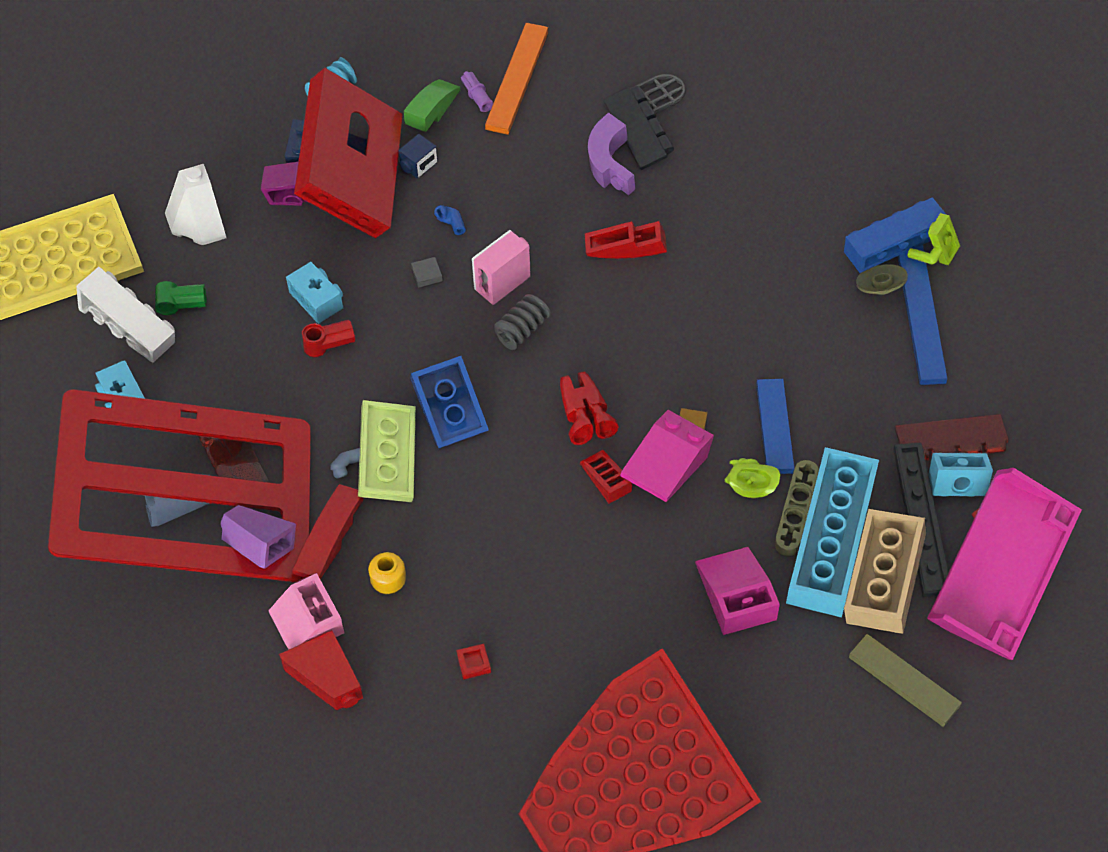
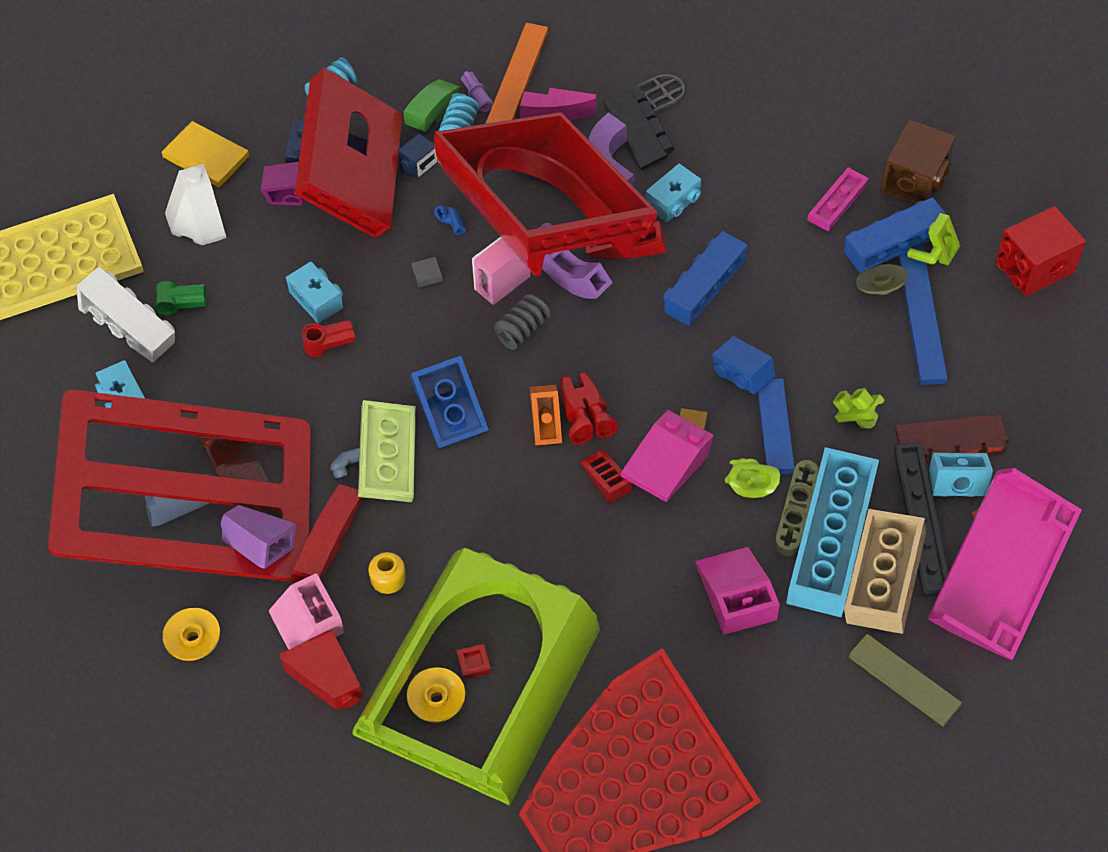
none -> yellow tile [162,121,250,188]
none -> yellow dish [163,608,220,661]
none -> lime panel [353,548,600,805]
none -> yellow dish [407,667,465,722]
none -> red panel [434,112,658,276]
none -> medium azure piece [438,93,480,131]
none -> dark pink slope [520,88,597,121]
none -> orange slope [529,385,562,445]
none -> medium lavender arch [540,223,613,299]
none -> medium azure brick [645,164,701,223]
none -> blue brick [663,231,748,327]
none -> blue brick [712,336,775,394]
none -> dark pink plate [807,167,869,232]
none -> lime hips [833,388,885,429]
none -> reddish brown brick [880,120,956,205]
none -> red brick [996,206,1086,296]

